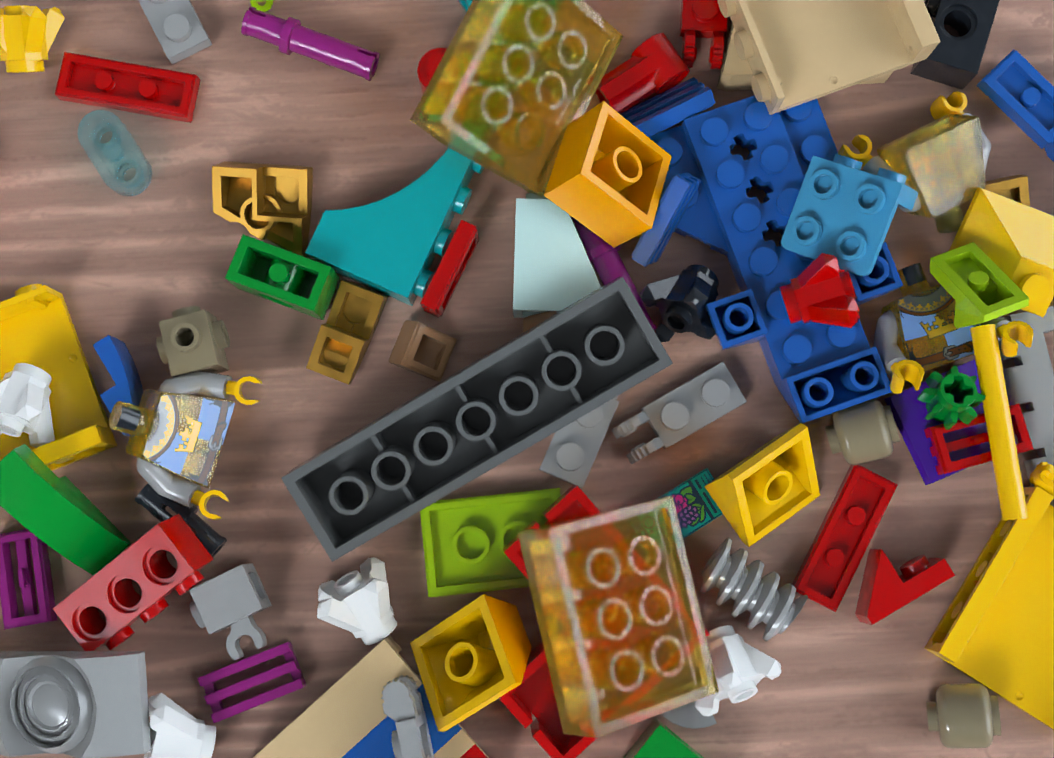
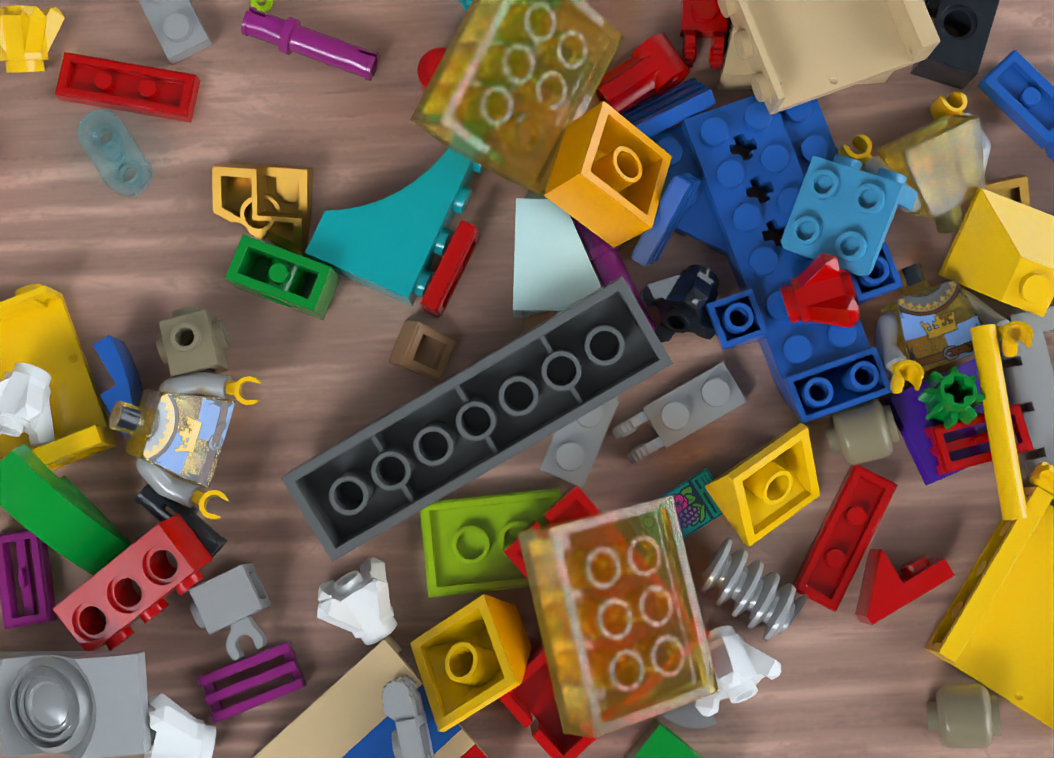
pearl gold slope [306,280,388,385] -> none
lime slope [930,242,1029,329] -> none

